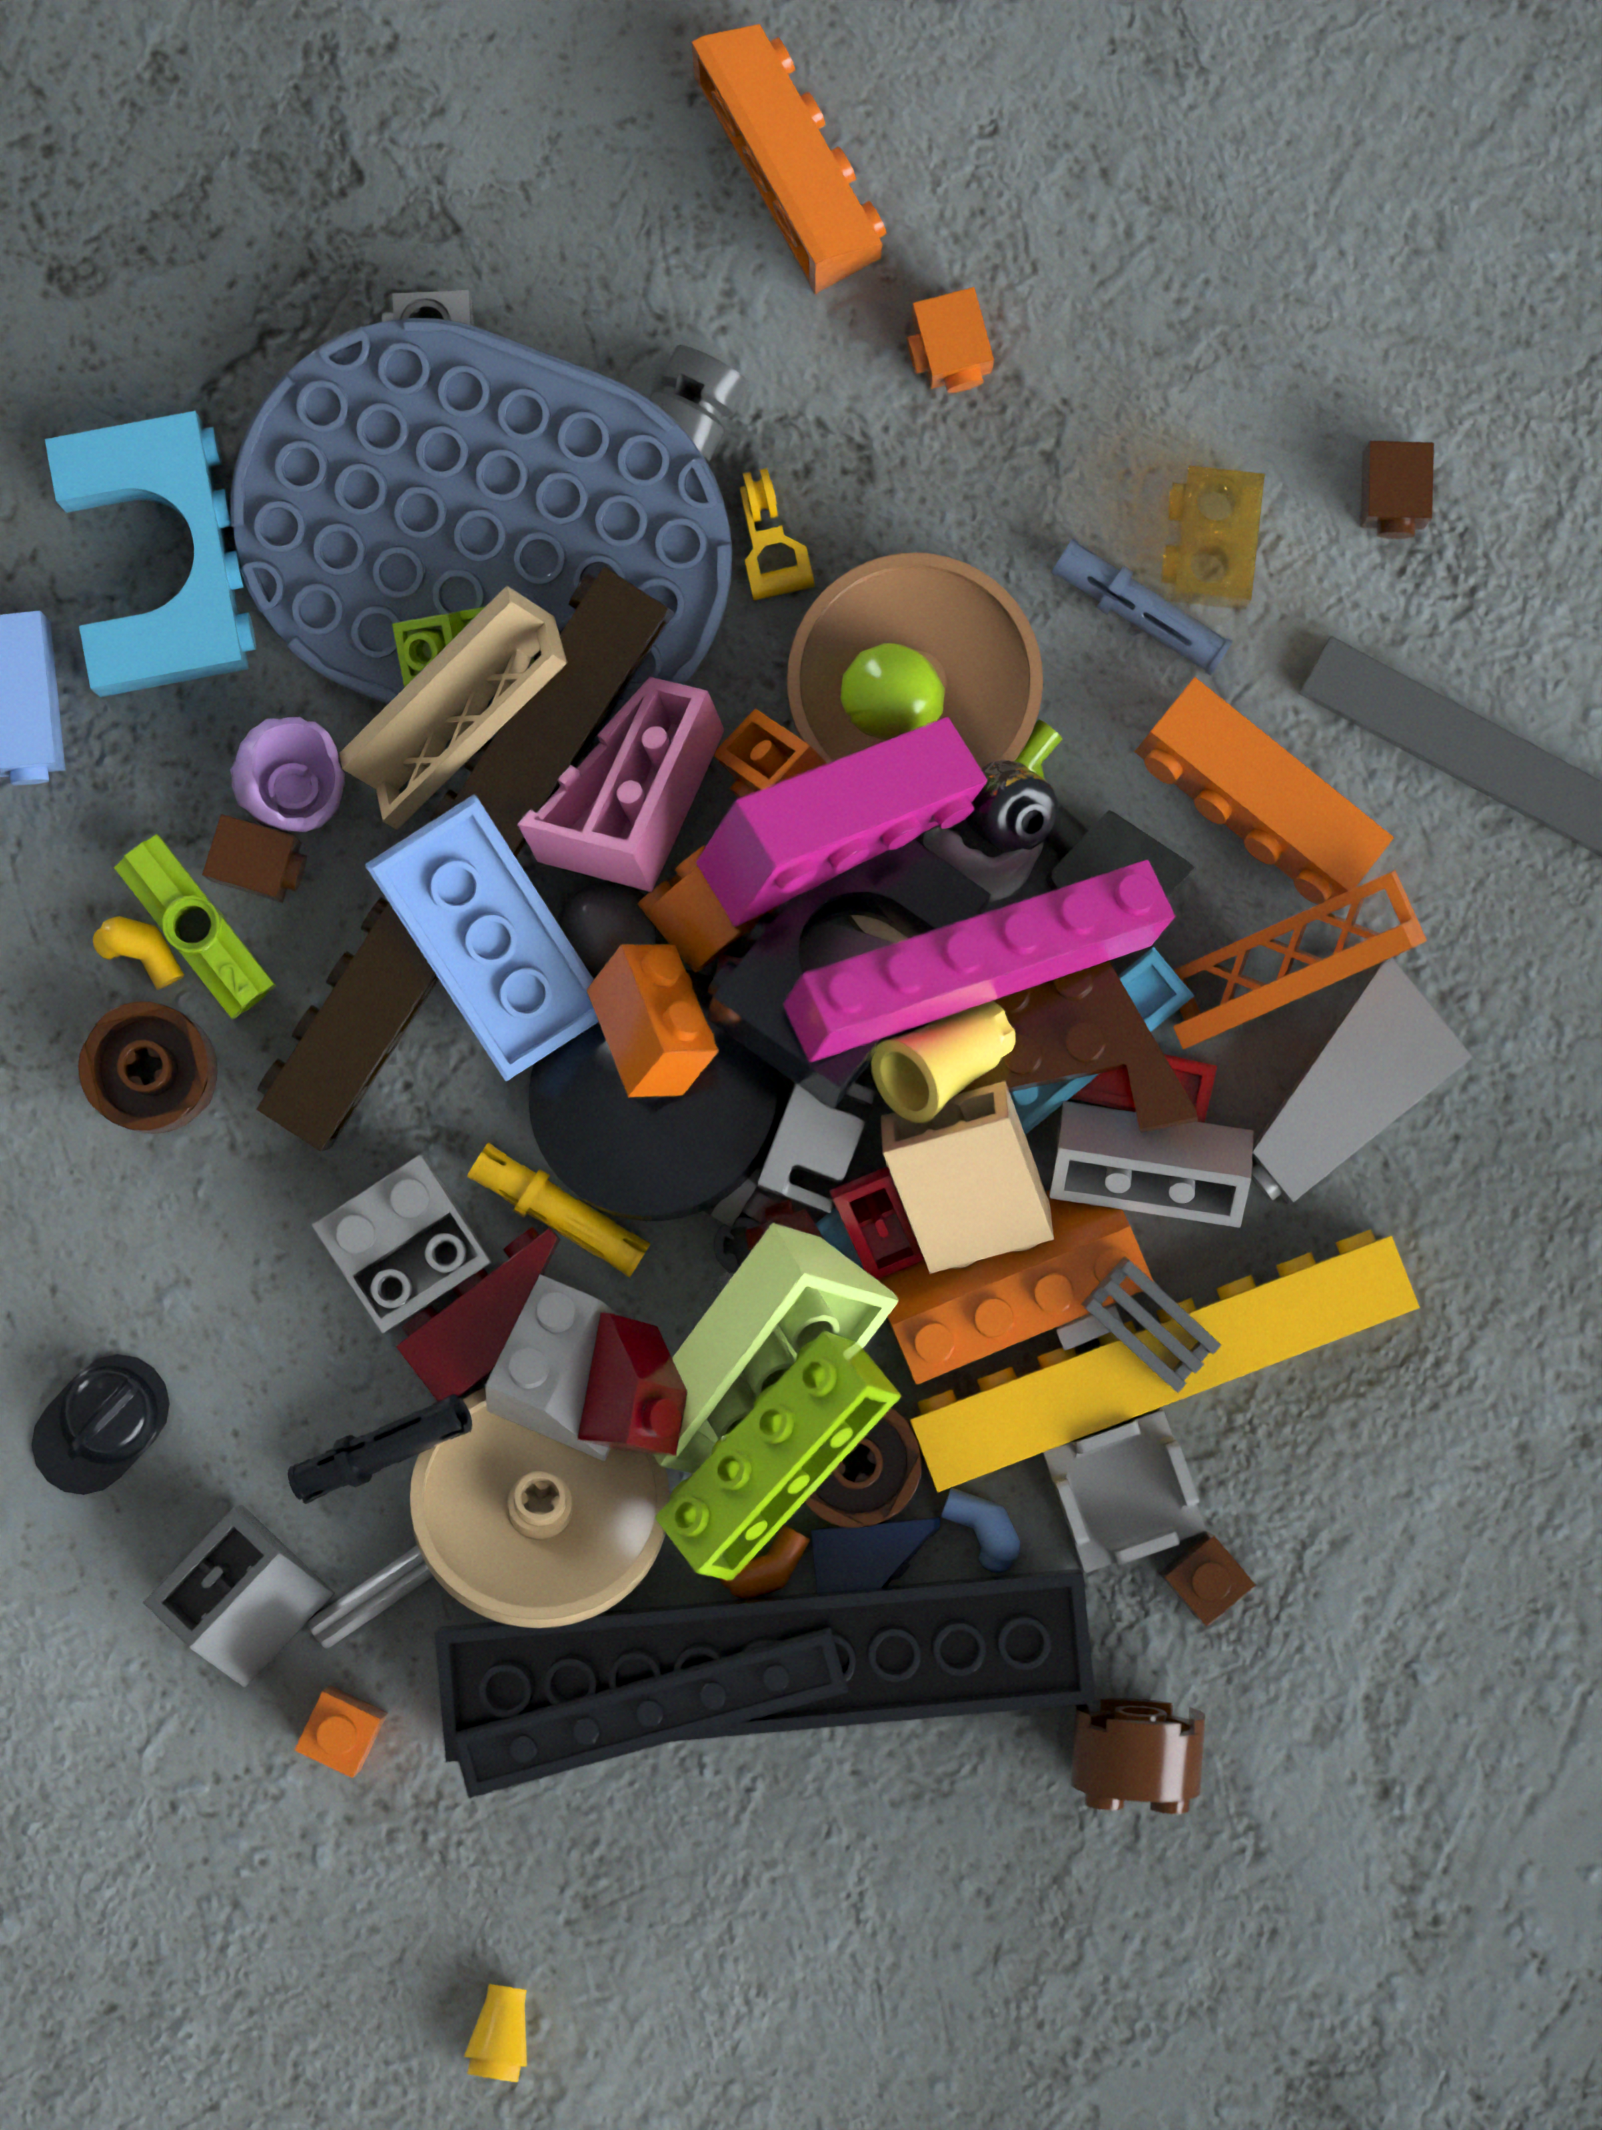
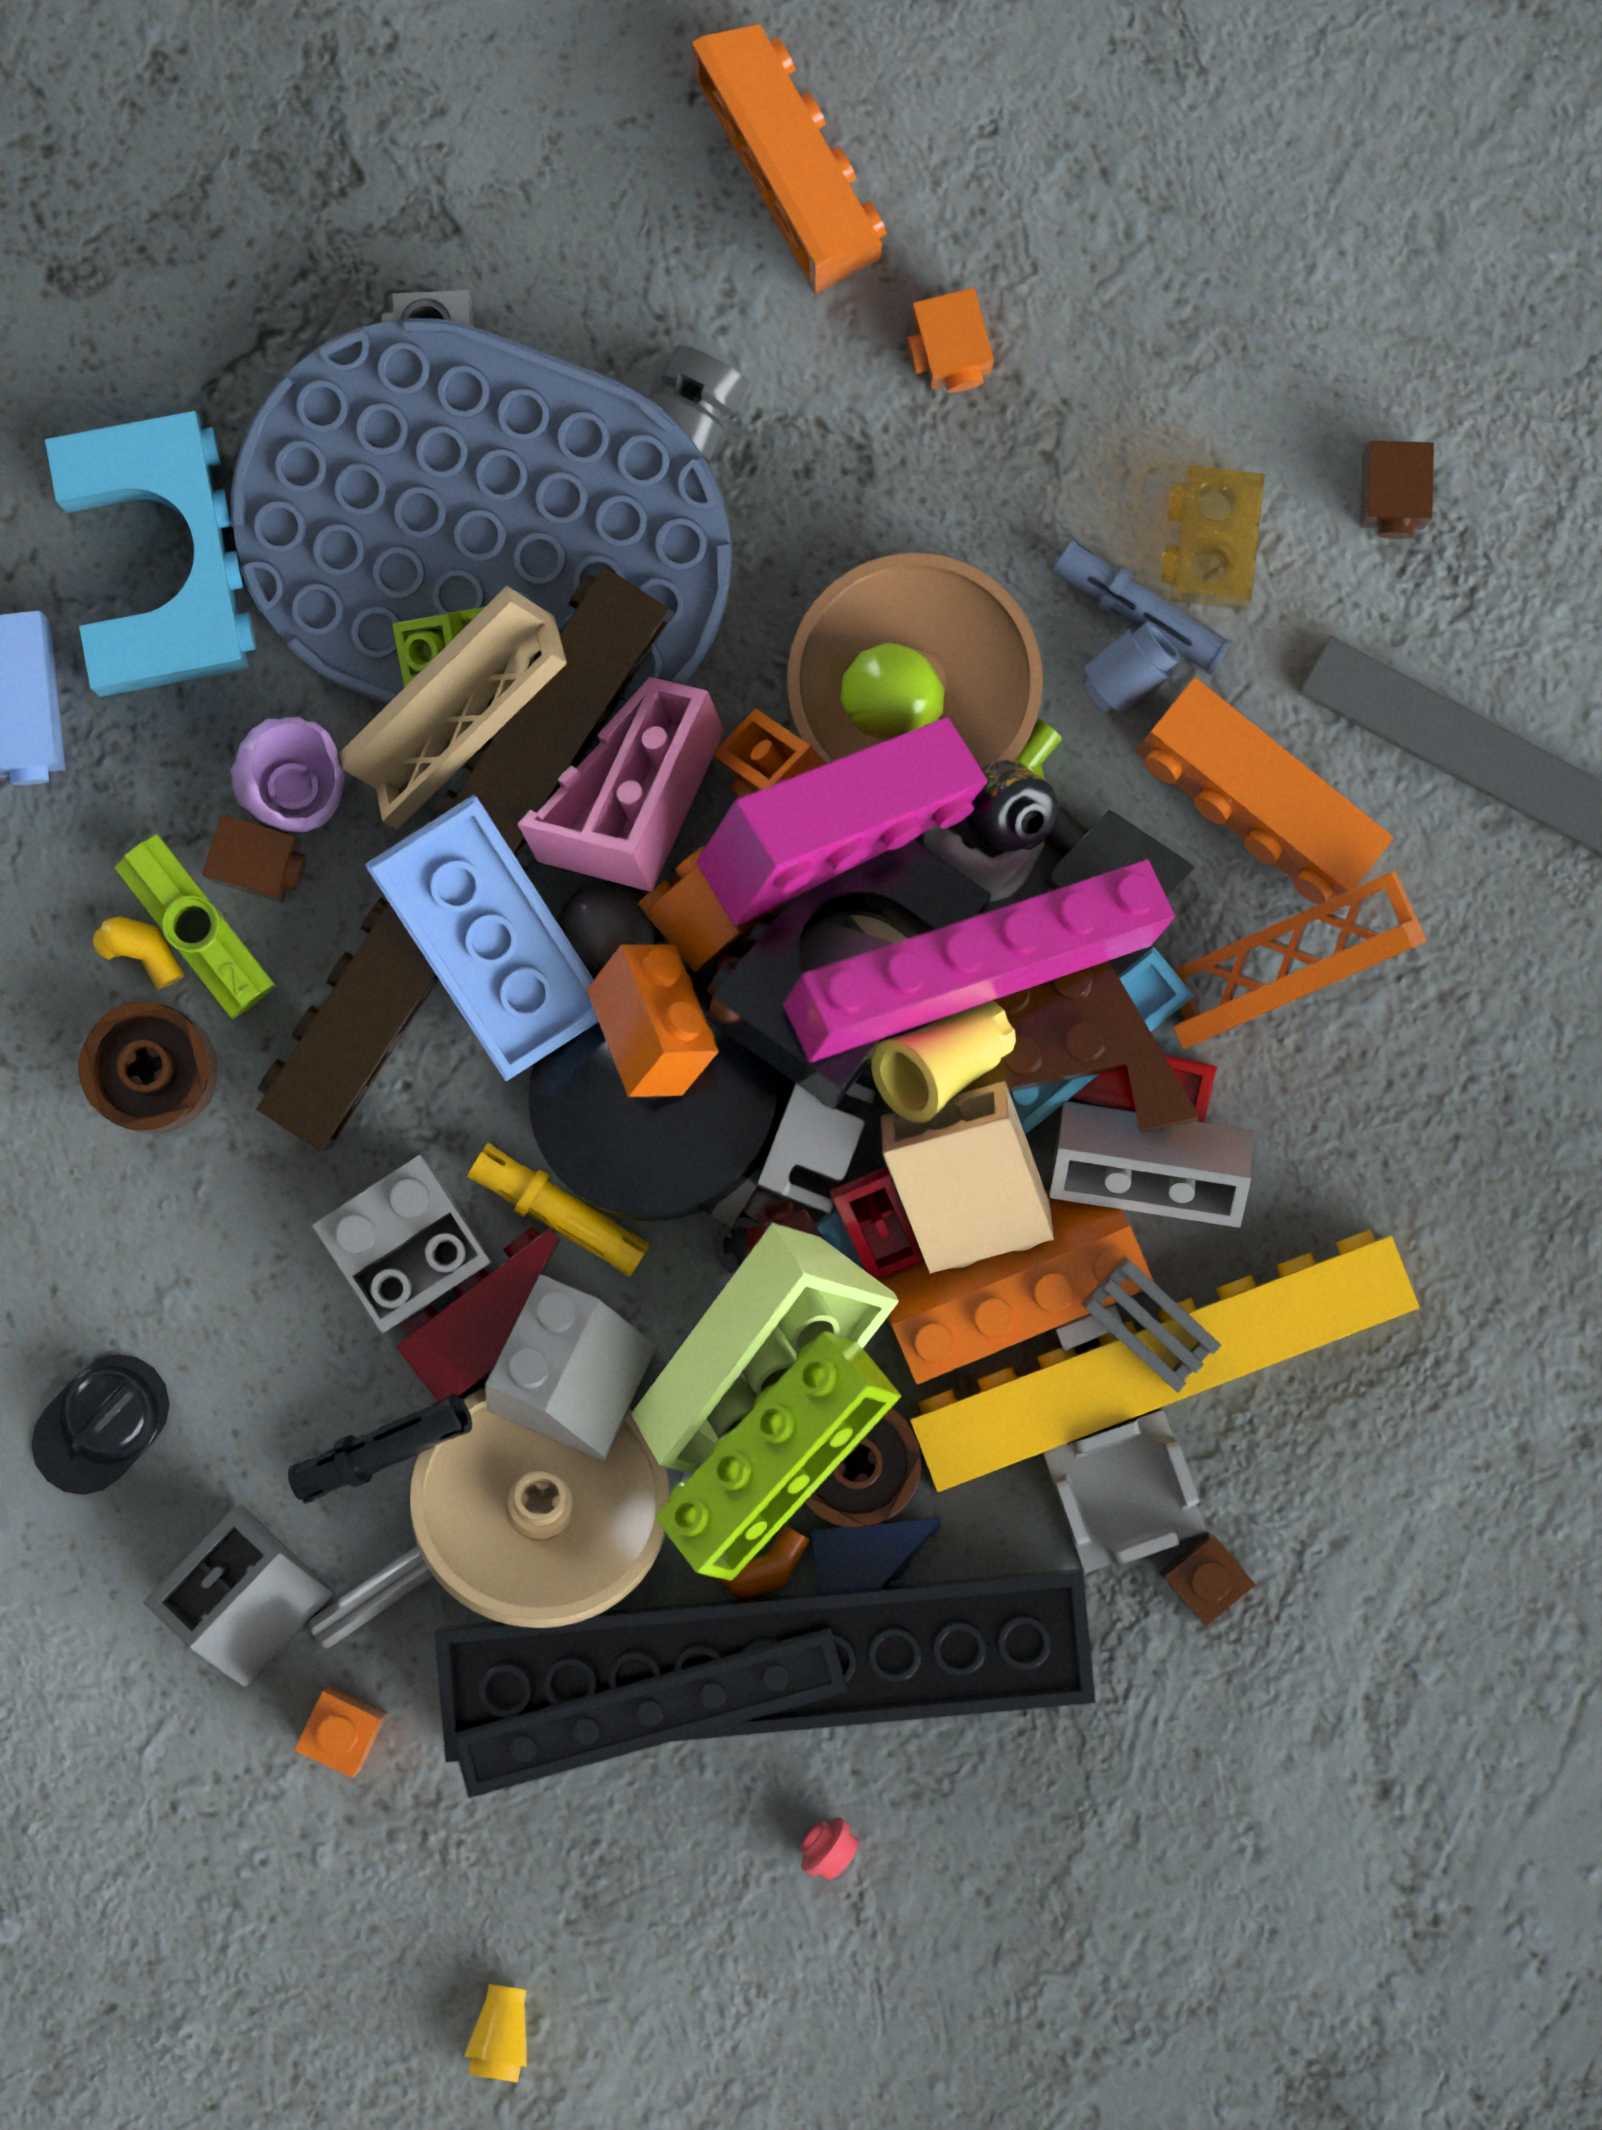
dark red slope [577,1312,687,1456] -> none
yellow piece [739,468,815,601] -> none
medium blue arm [941,1487,1020,1573] -> none
reddish brown brick [1071,1698,1205,1814] -> none
light grey slope [1251,958,1473,1204] -> none
none -> coral plate [800,1817,859,1881]
none -> sand blue brick [1084,621,1180,714]

